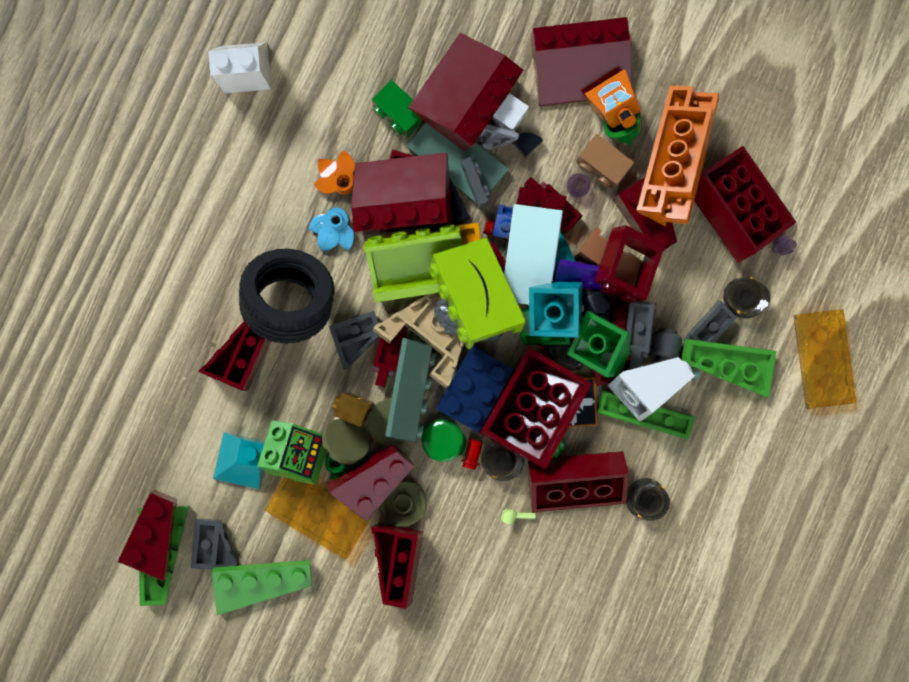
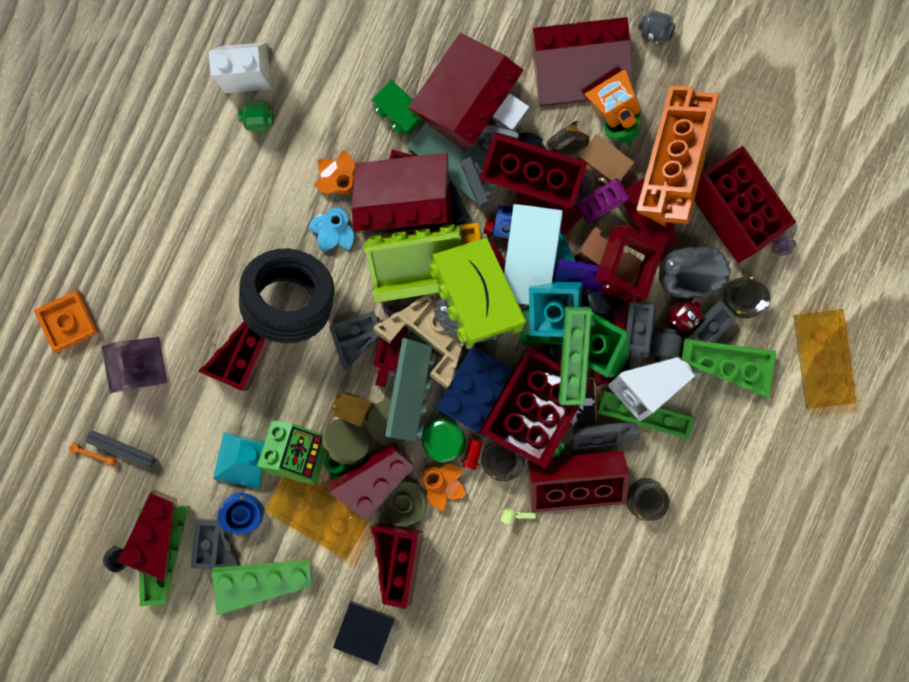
none -> orange tile [34,290,99,353]
none -> orange hinge [69,444,117,467]
none -> dark grey axle [85,431,155,468]
none -> clear purple slope [101,337,167,394]
none -> black tile [103,546,126,573]
none -> blue piece [217,493,264,535]
none -> green head [238,100,274,132]
none -> black tile [333,601,395,665]
none -> plate [383,298,407,317]
none -> orange plate [422,464,465,511]
none -> dark red slope [479,133,587,210]
none -> clear smoke piece [546,121,590,157]
none -> bright green tile [559,307,592,405]
none -> dark grey hinge [572,423,640,451]
none -> magenta slope [577,178,629,223]
none -> dark grey head [639,10,676,46]
none -> dark grey hair [659,247,731,298]
none -> dark red head [667,298,703,334]

